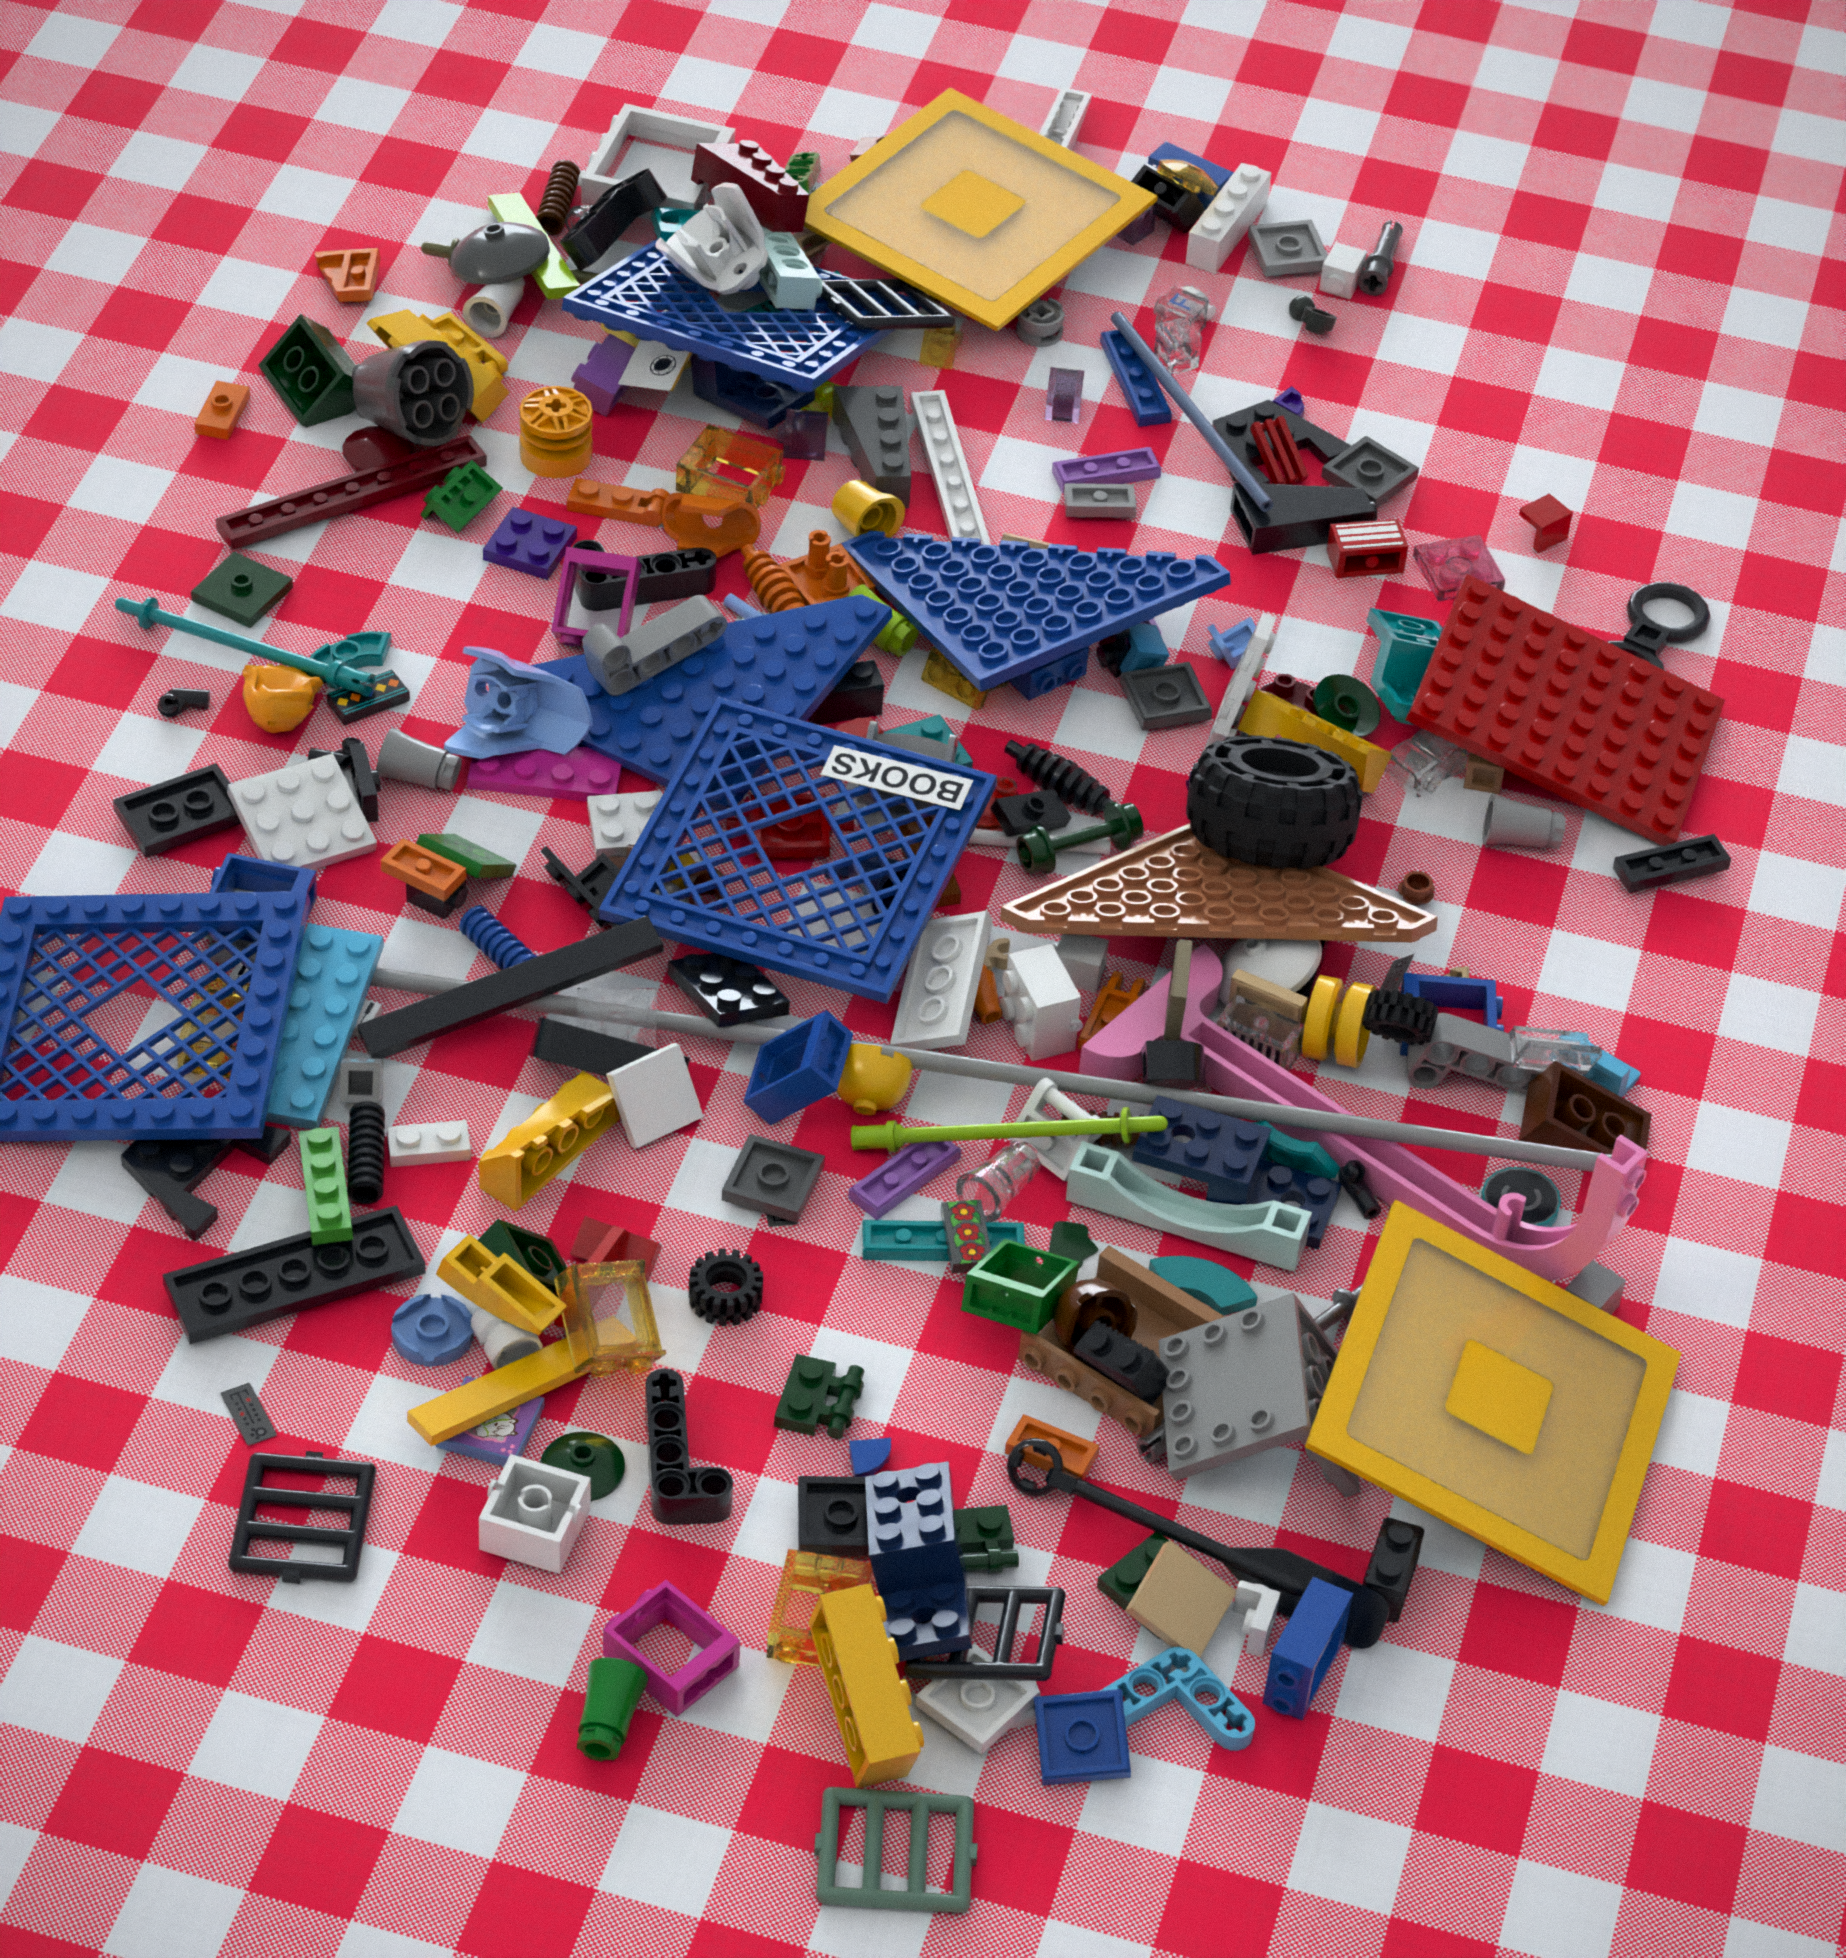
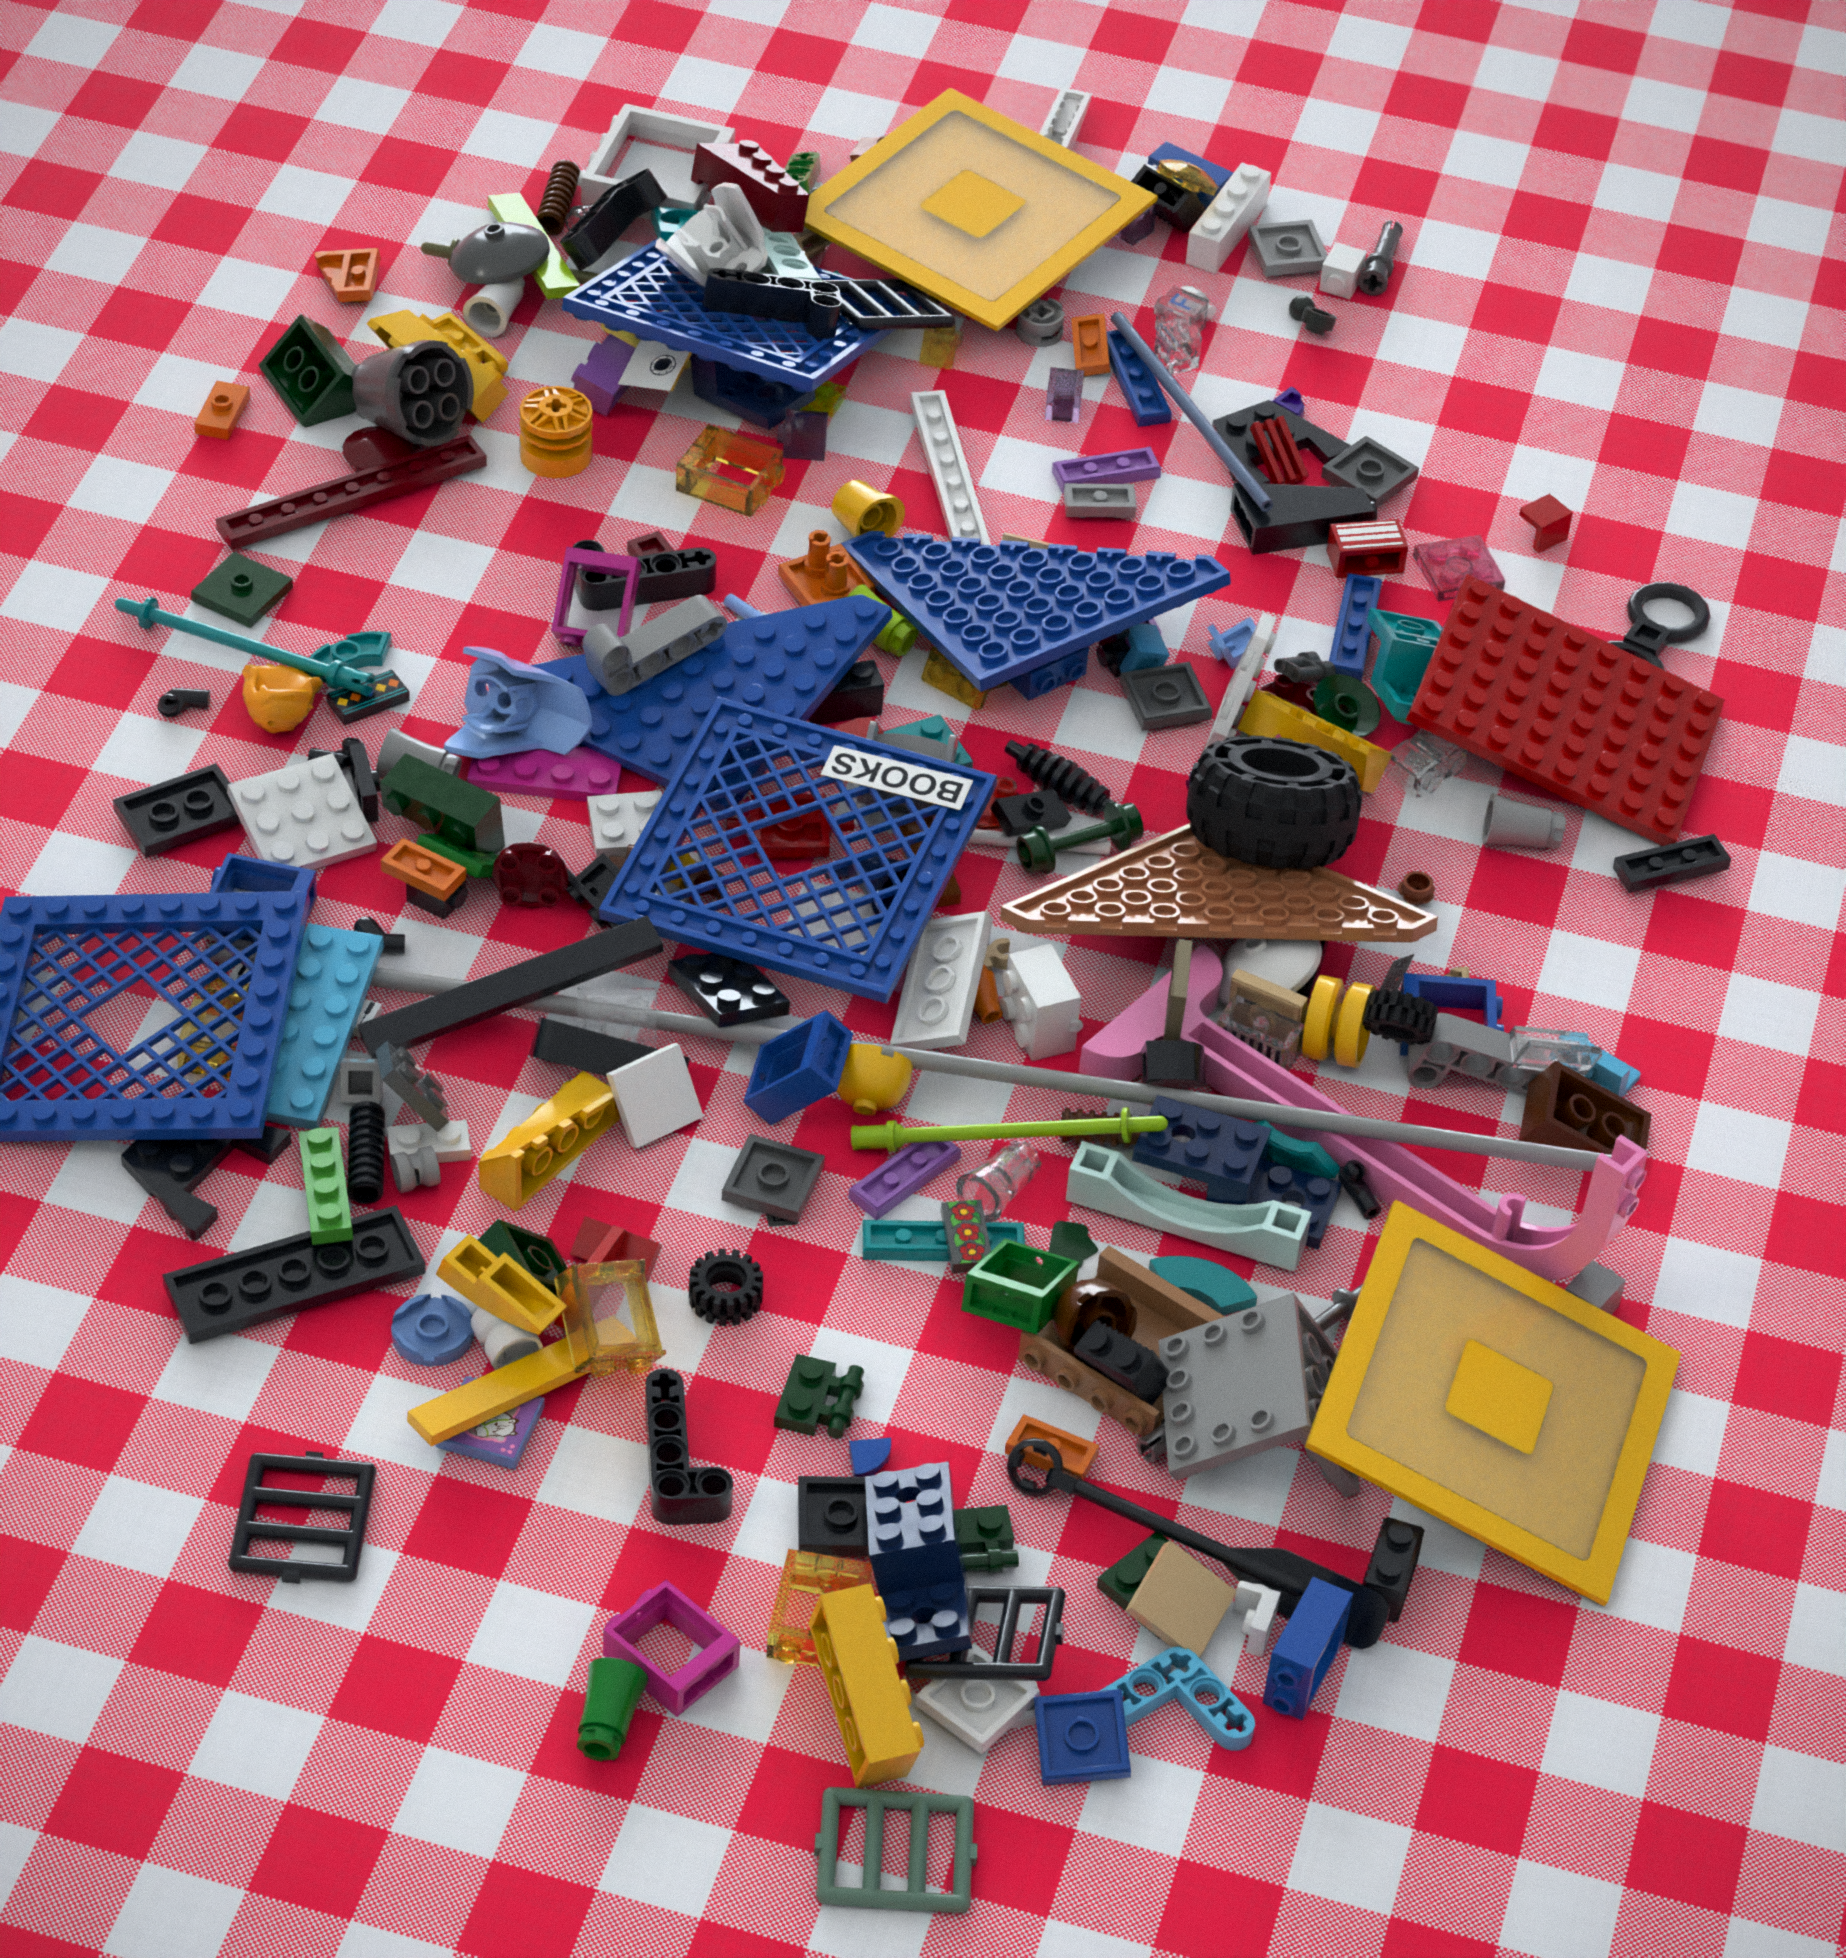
dark grey sticker [221,1383,277,1445] -> none
green bracket [420,460,503,533] -> none
blue piece [459,905,538,970] -> none
white brick [479,1454,591,1574] -> none
dark purple plate [483,507,577,580] -> none
dark green dish [540,1431,625,1501] -> none
orange plate [567,478,670,527] -> none
orange piece [661,493,761,558] -> none
orange piece [741,544,805,613] -> none
dark grey wedge [832,385,911,508] -> none
white plate [1010,1077,1102,1181] -> none
white brick [1052,934,1109,993] -> none
orange hinge [1078,970,1146,1050] -> none
medium nougat panel [1463,752,1505,795] -> none
black tile [1480,1167,1561,1227] -> none
none -> black arm [353,916,405,953]
none -> dark grey plate [376,1041,449,1132]
none -> dark green slope [380,753,505,852]
none -> light grey wheel [391,1145,441,1193]
none -> dark red dish [492,841,568,908]
none -> dark red plate [627,531,674,557]
none -> black beam [702,268,842,339]
none -> orange plate [1071,313,1111,377]
none -> dark grey piece [1274,651,1336,683]
none -> blue tile [1329,573,1383,681]

